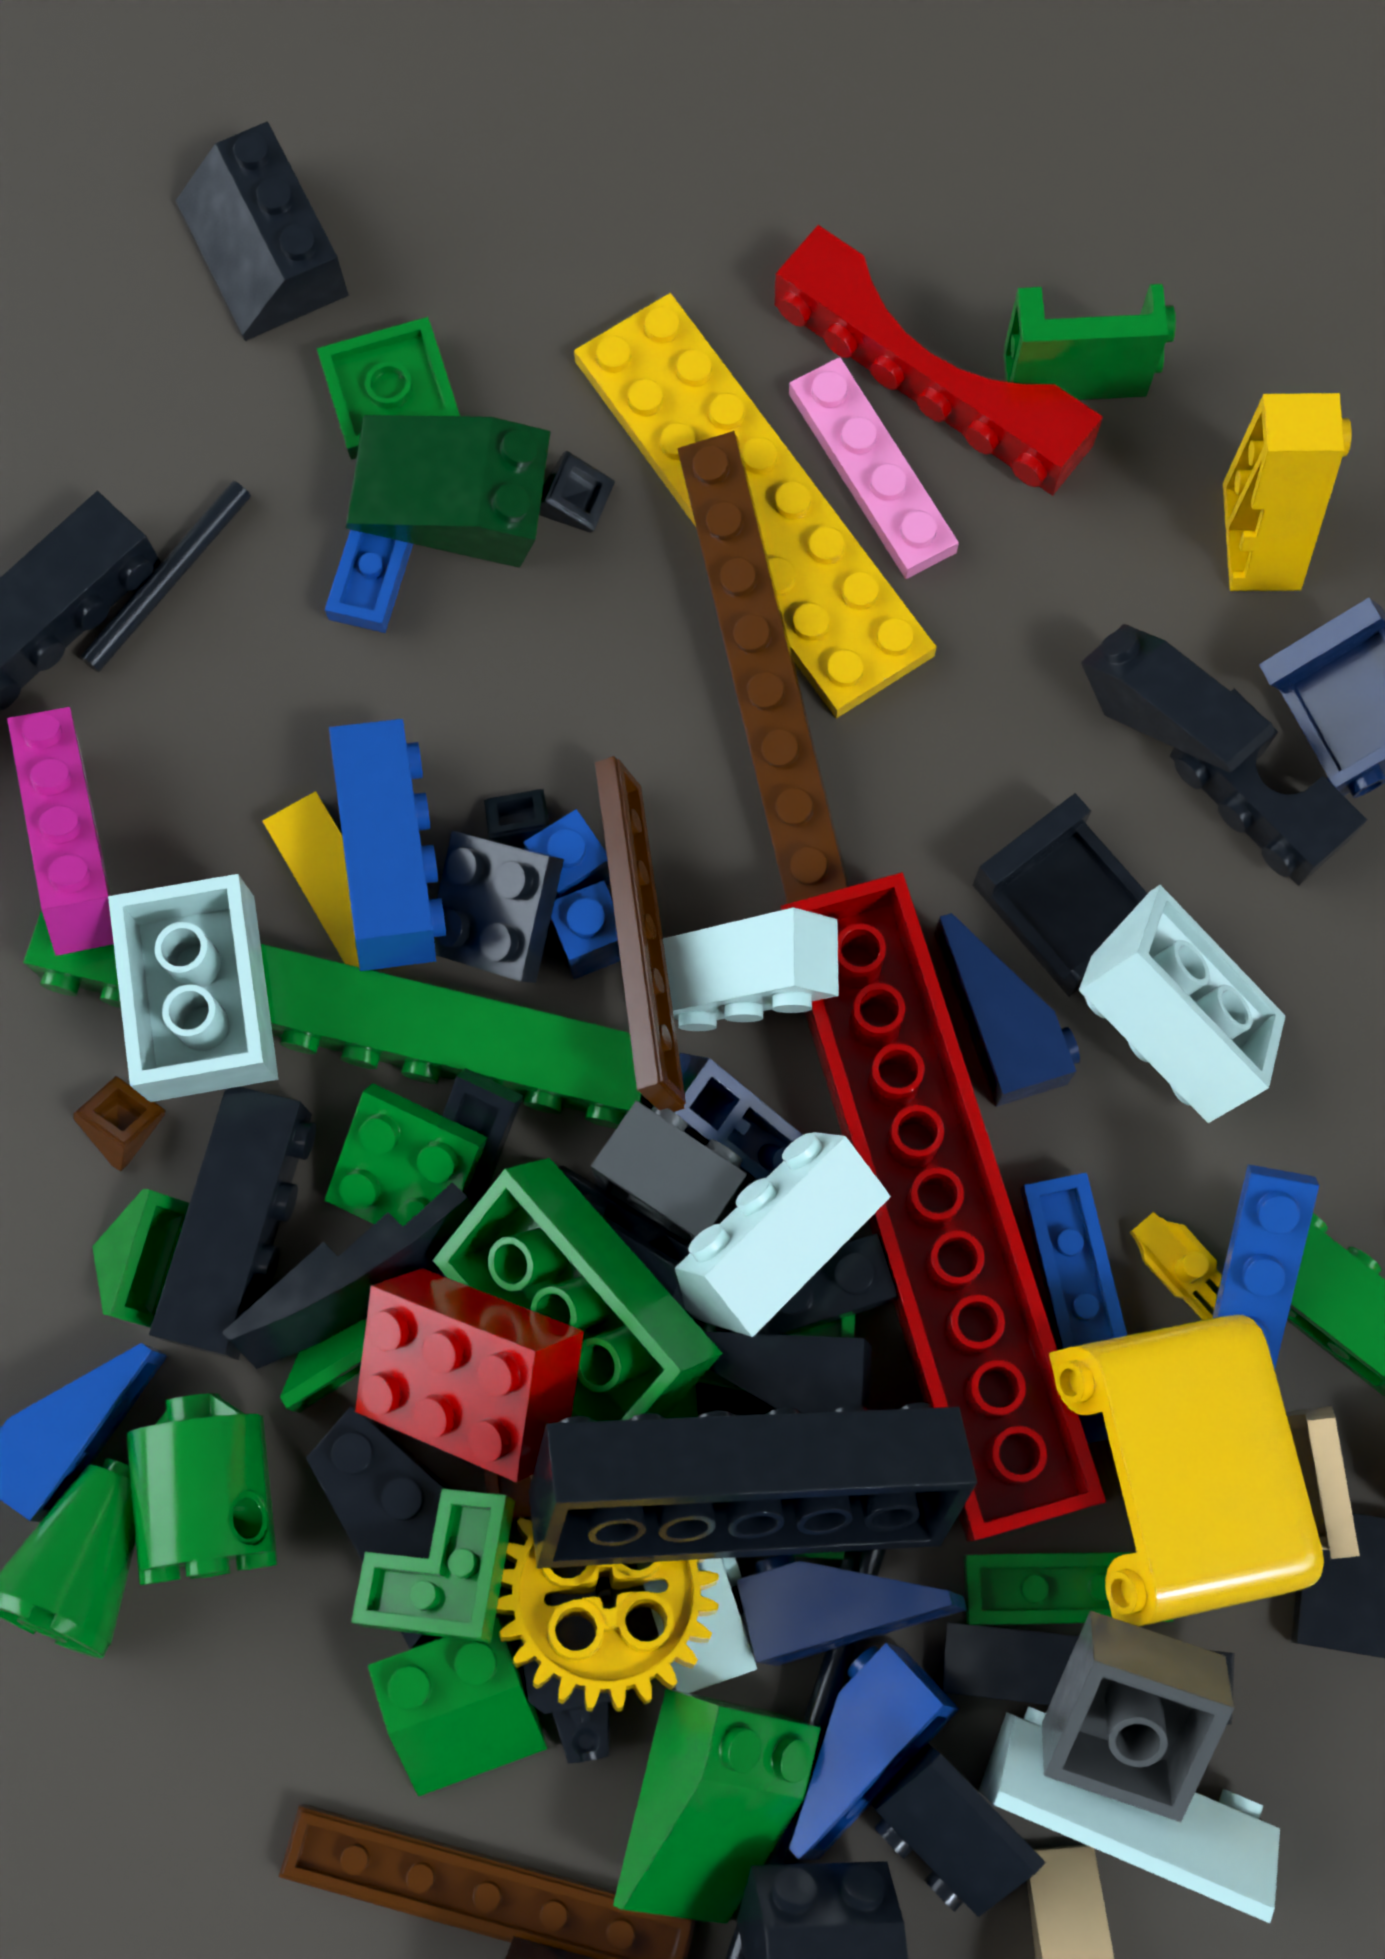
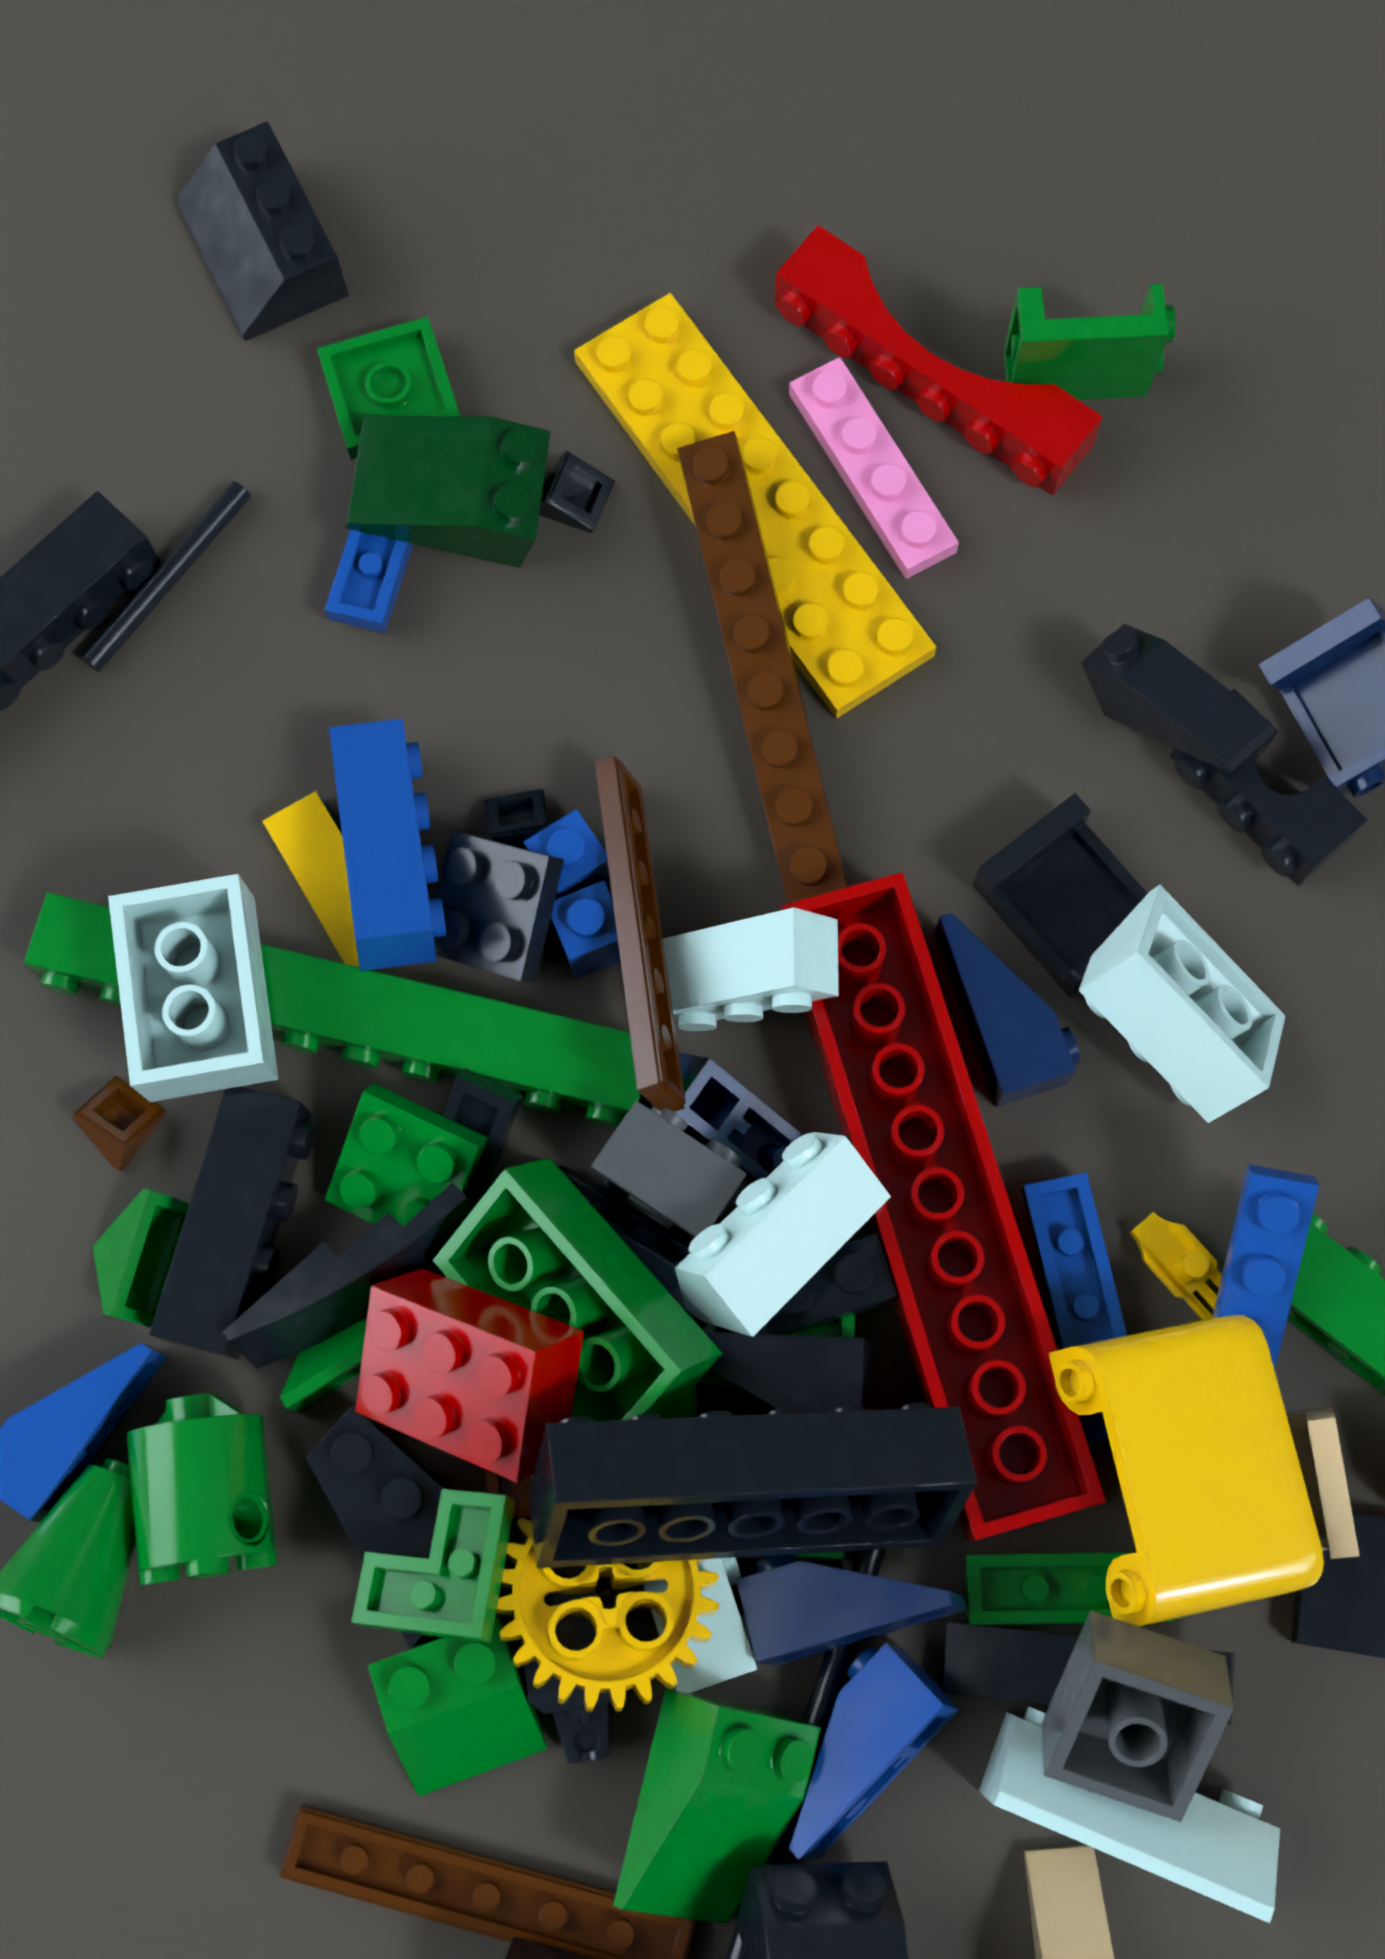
dark pink brick [7,707,114,956] -> none
black slope [872,1743,1046,1917] -> none
yellow wedge [1223,393,1352,591] -> none

